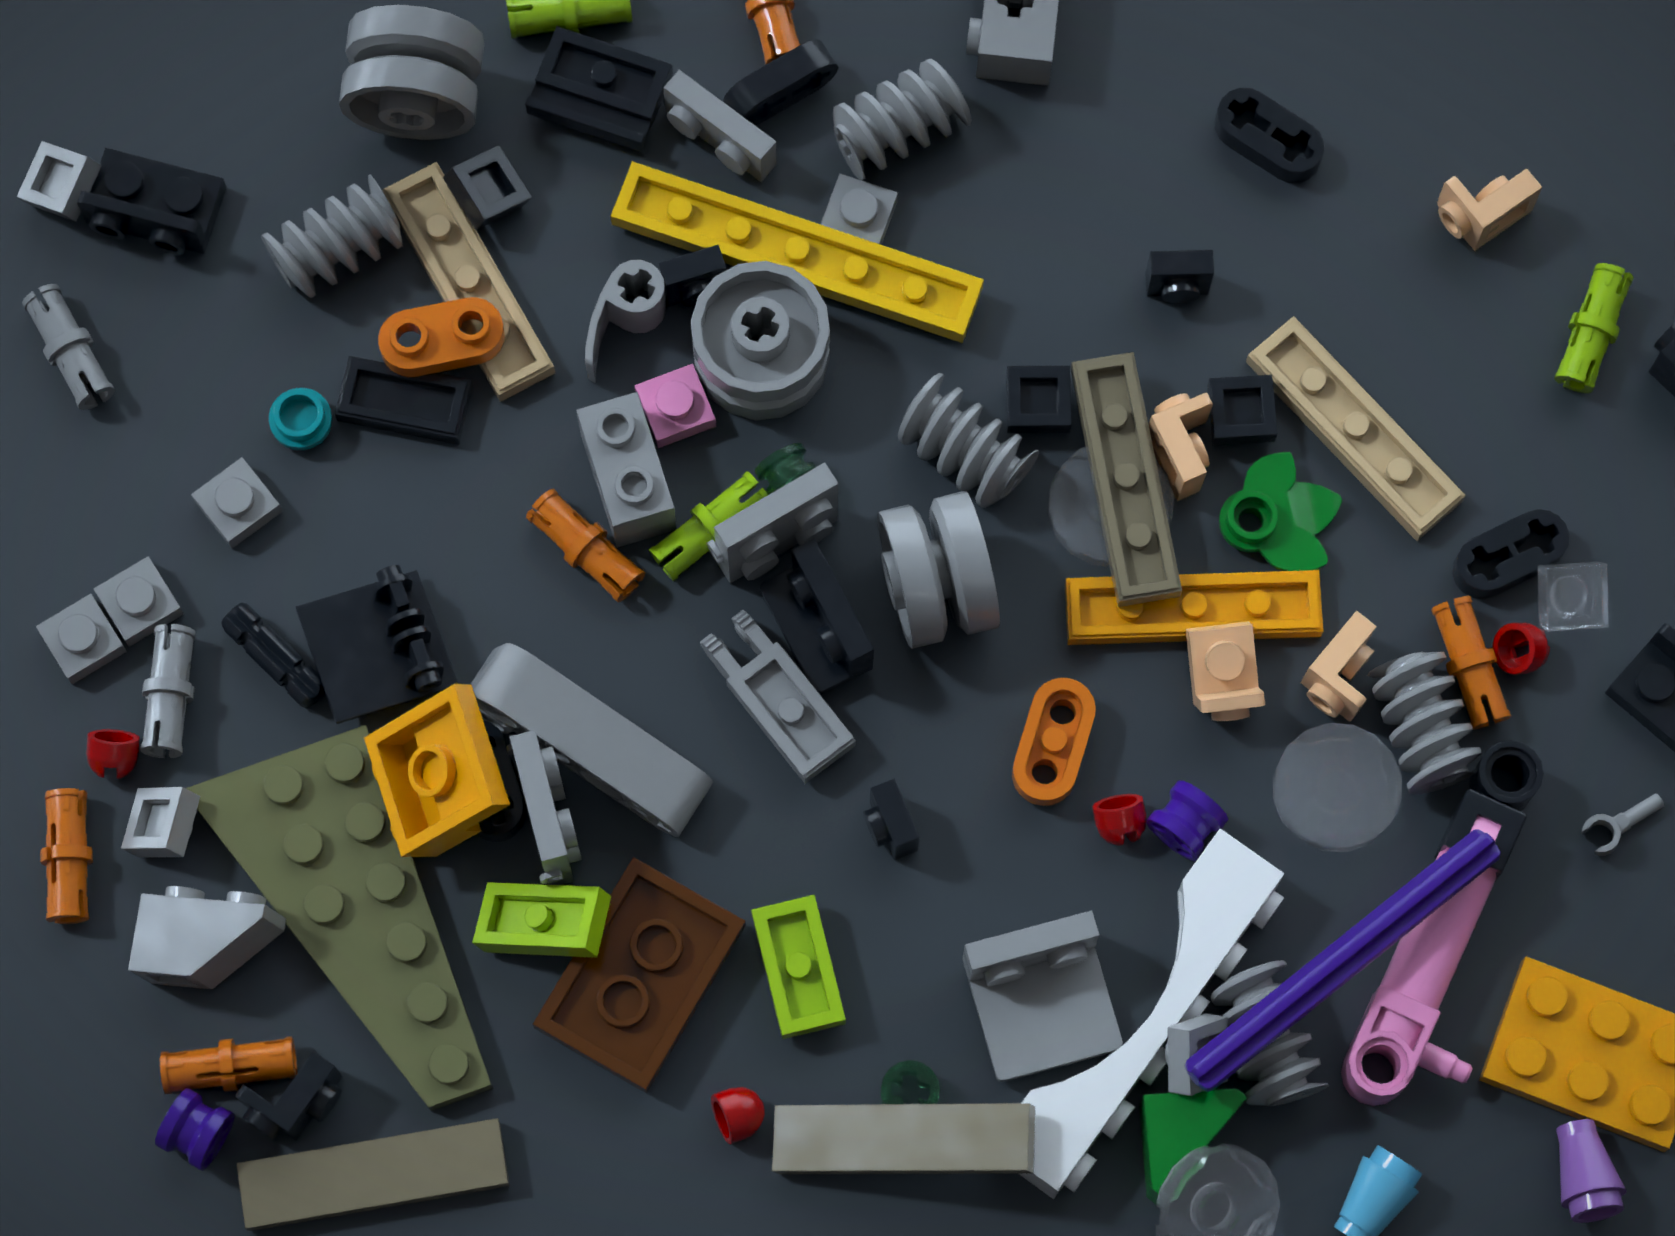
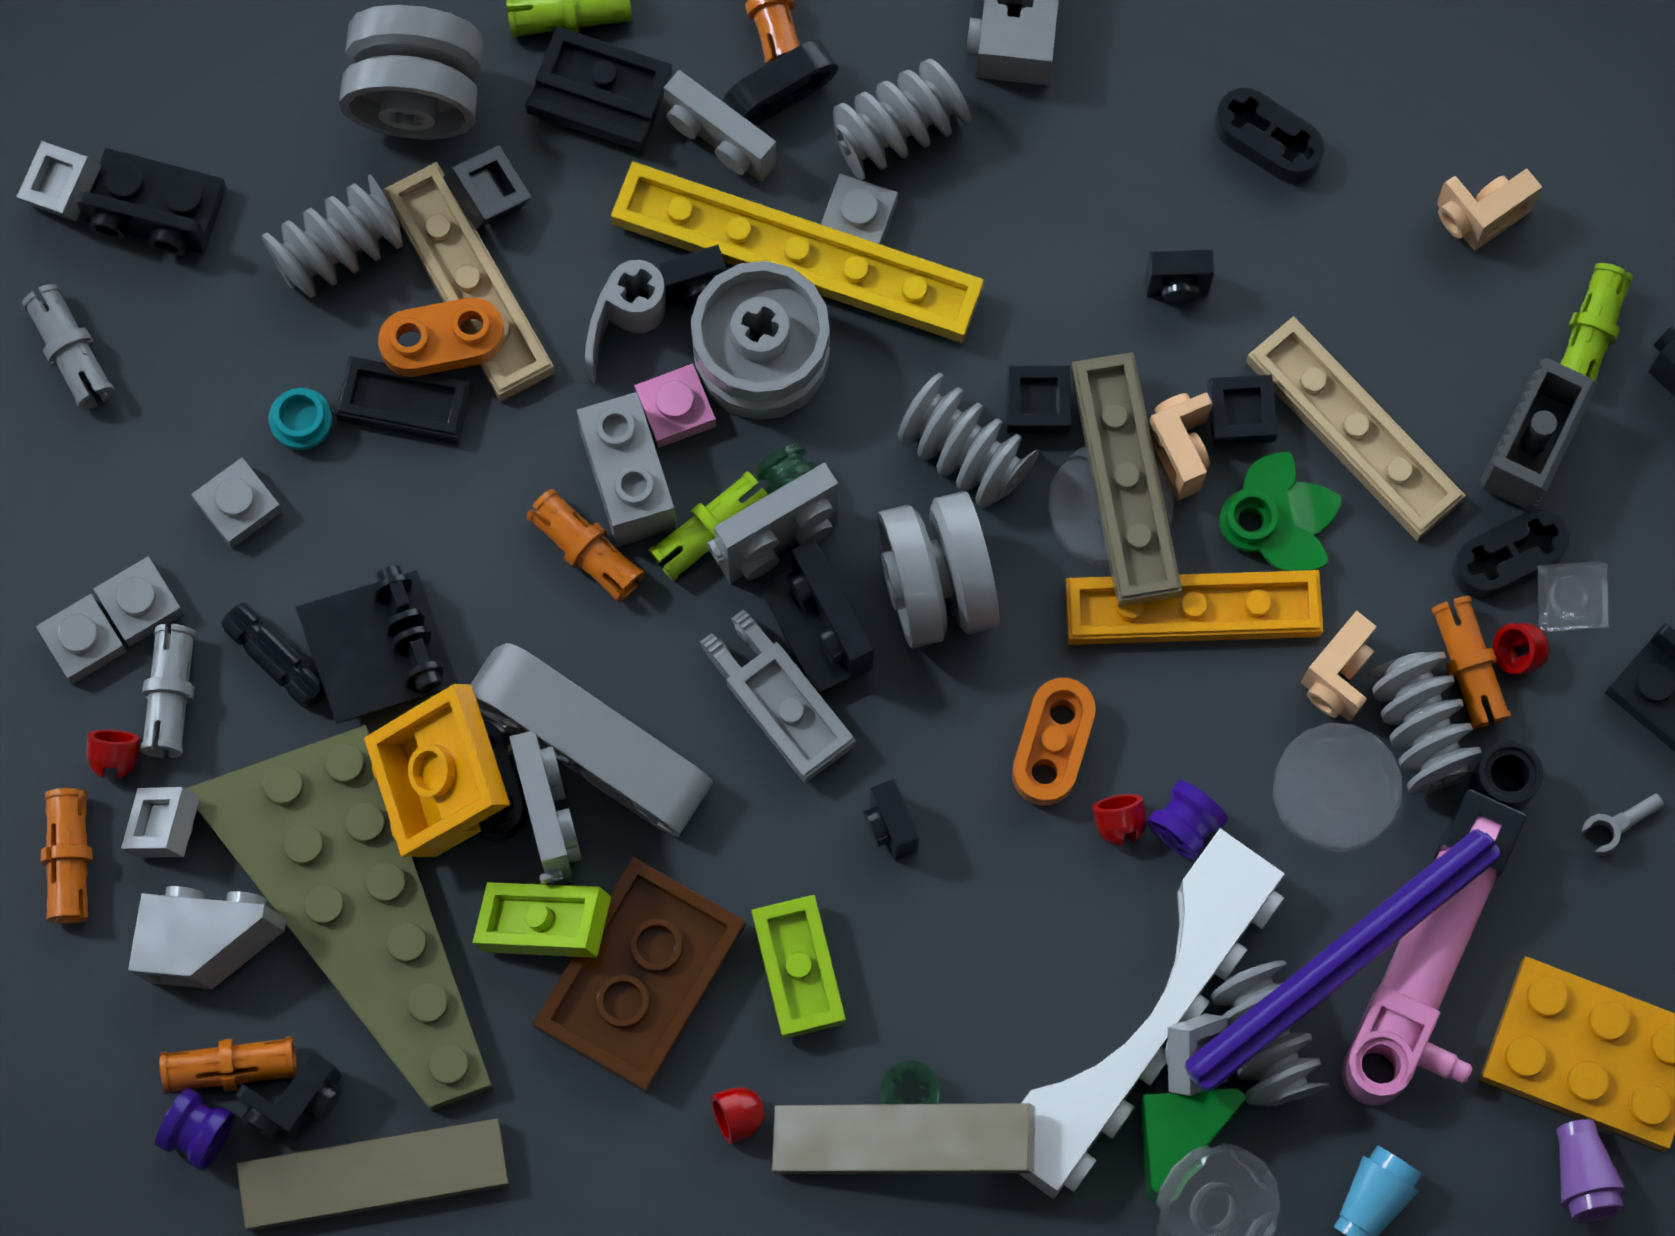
light grey bracket [962,910,1123,1082] -> none
light nougat bracket [1186,621,1265,721] -> none
none -> dark grey brick [1480,358,1598,511]

